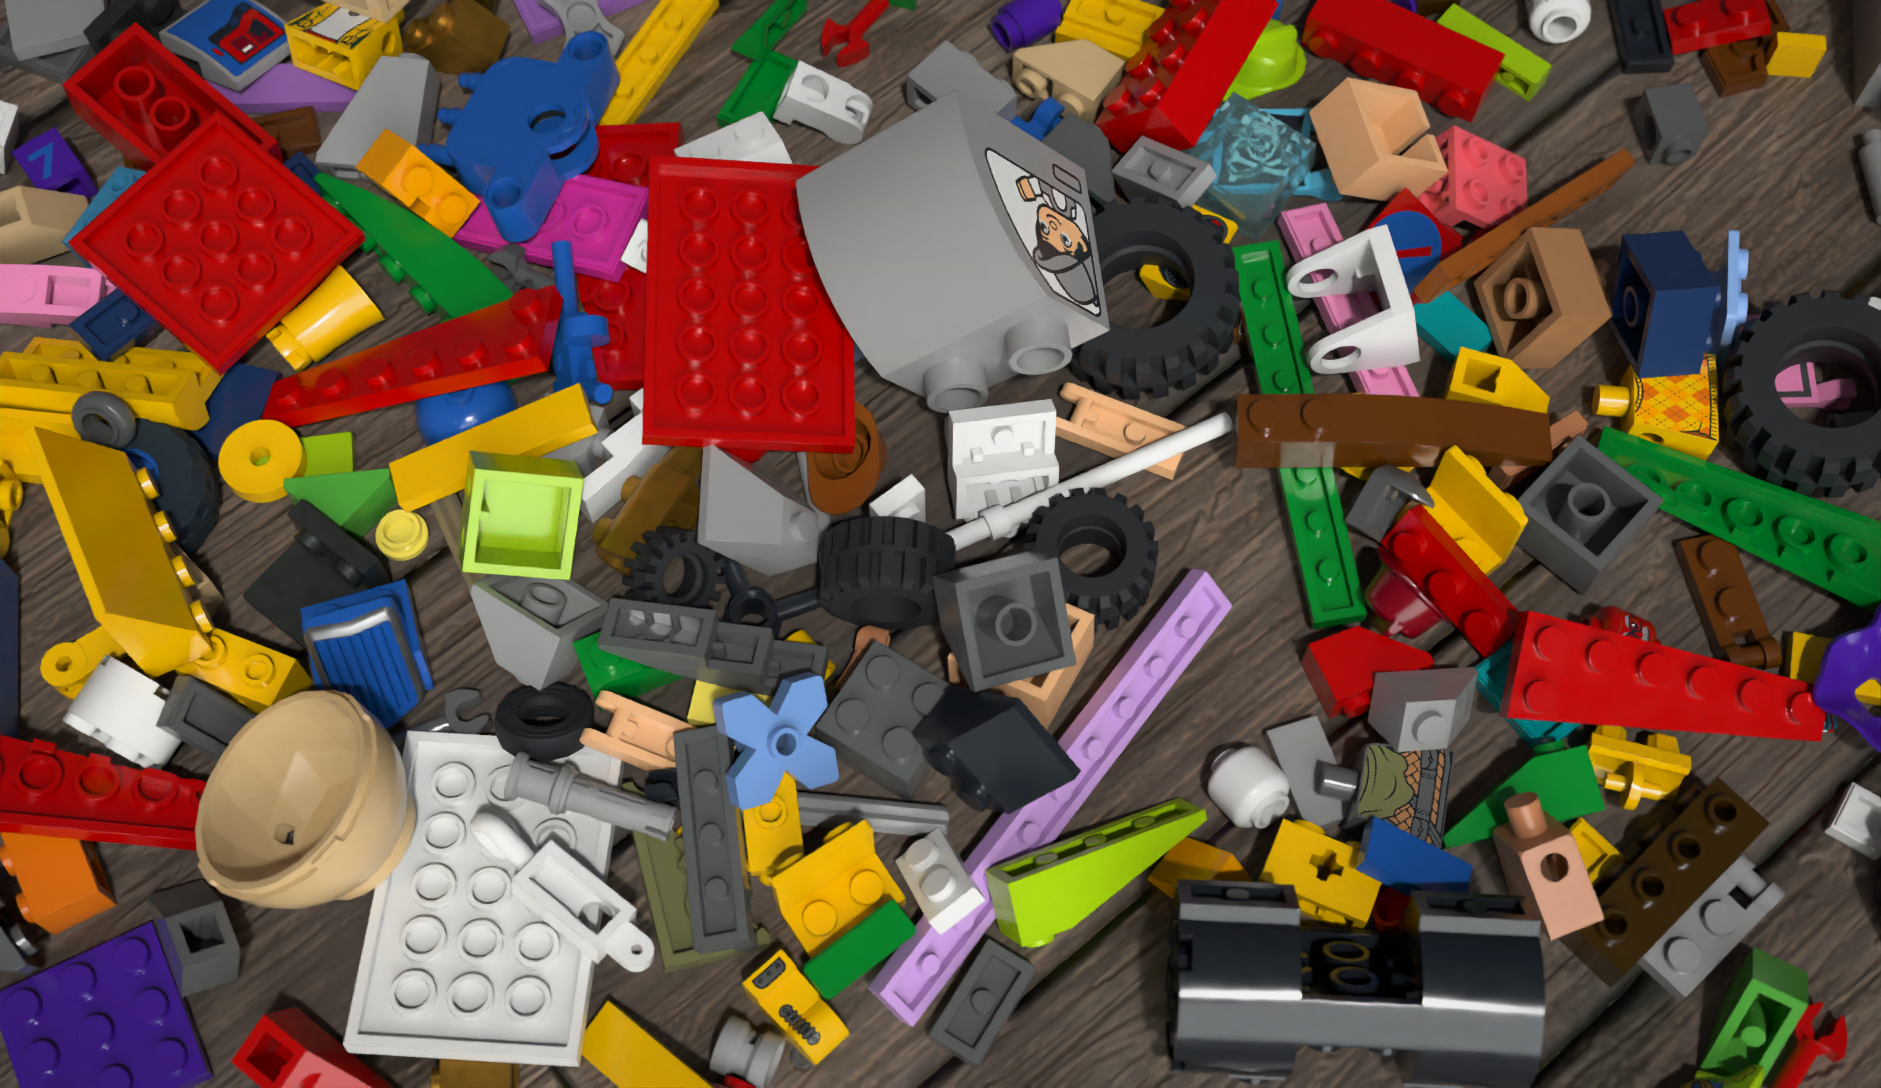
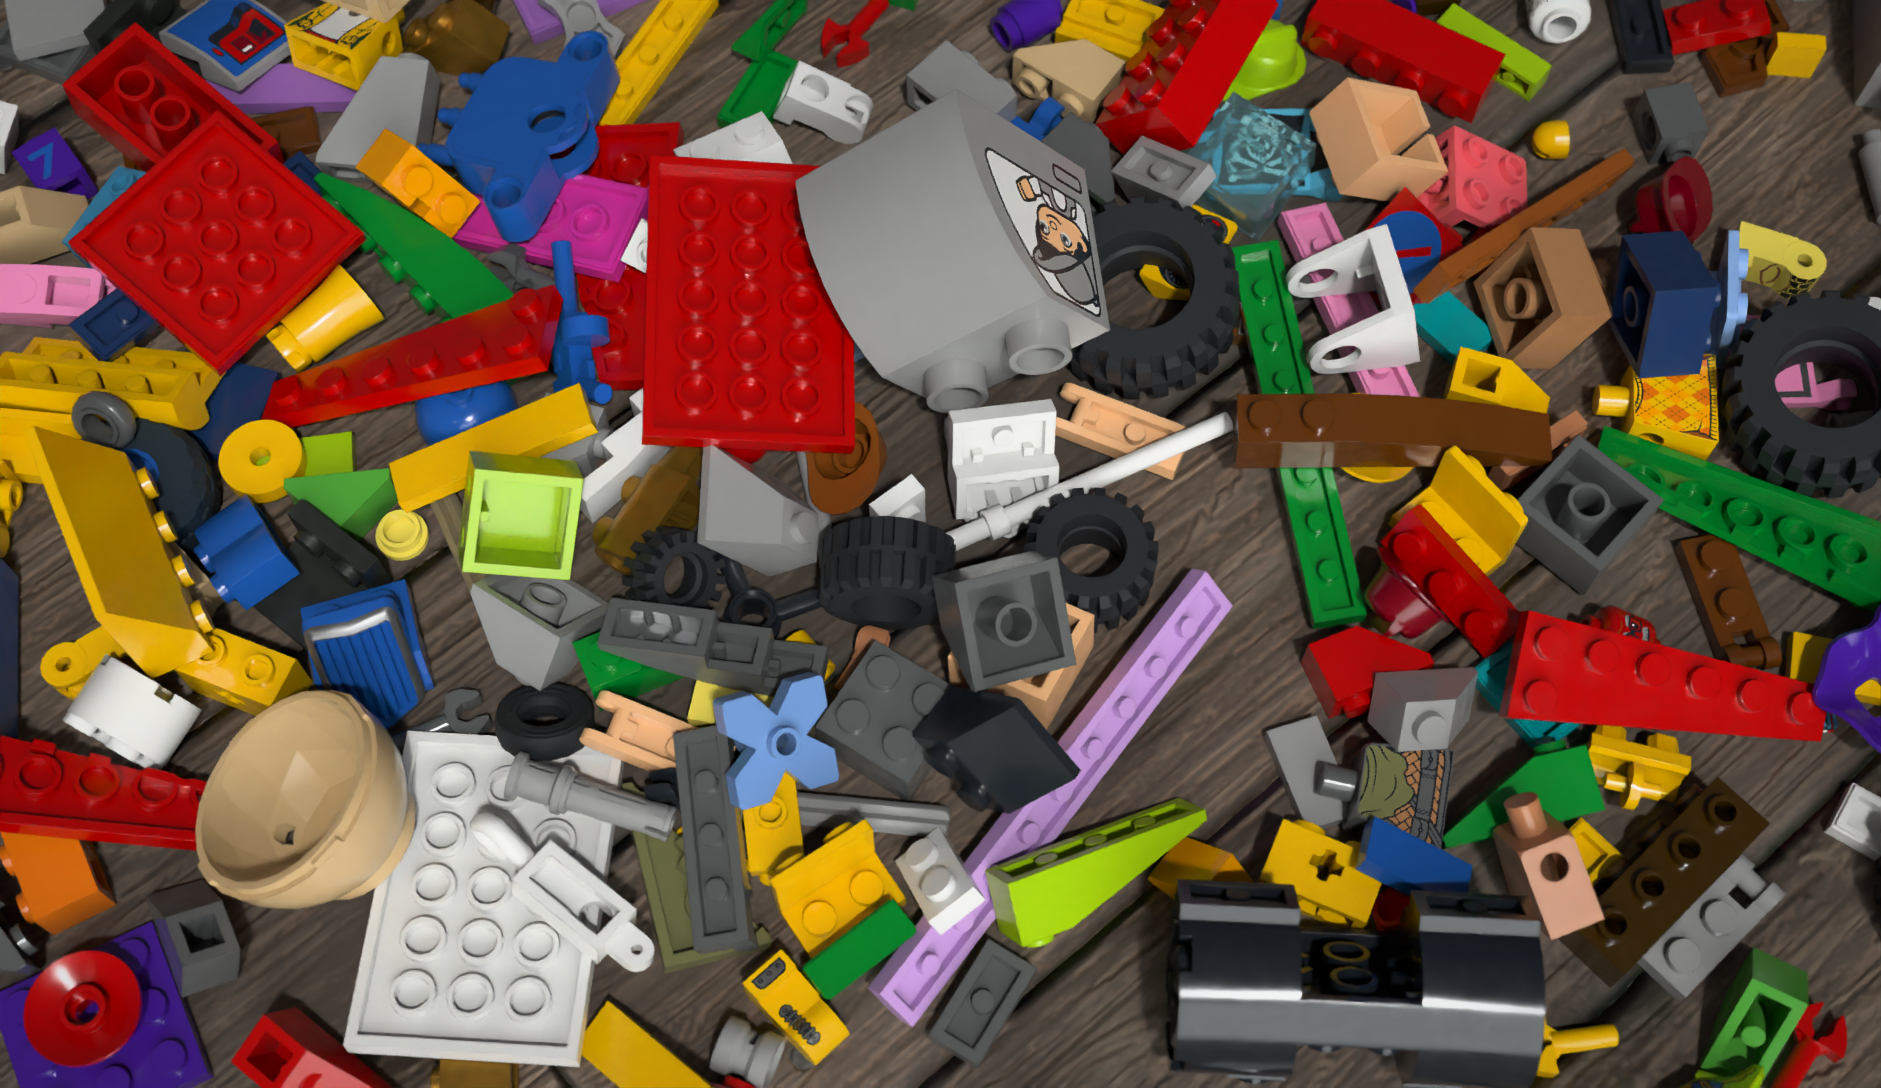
dark grey tile [155,675,257,761] -> none
white head [1208,746,1290,829] -> none
dark grey plate [1345,464,1435,544] -> none
none -> red dish [23,950,143,1067]
none -> blue brick [193,493,300,611]
none -> yellow hinge [1531,120,1570,160]
none -> yellow bar [1536,1018,1619,1078]
none -> dark red piece [1628,156,1713,245]
none -> light yellow leg [1736,221,1827,299]

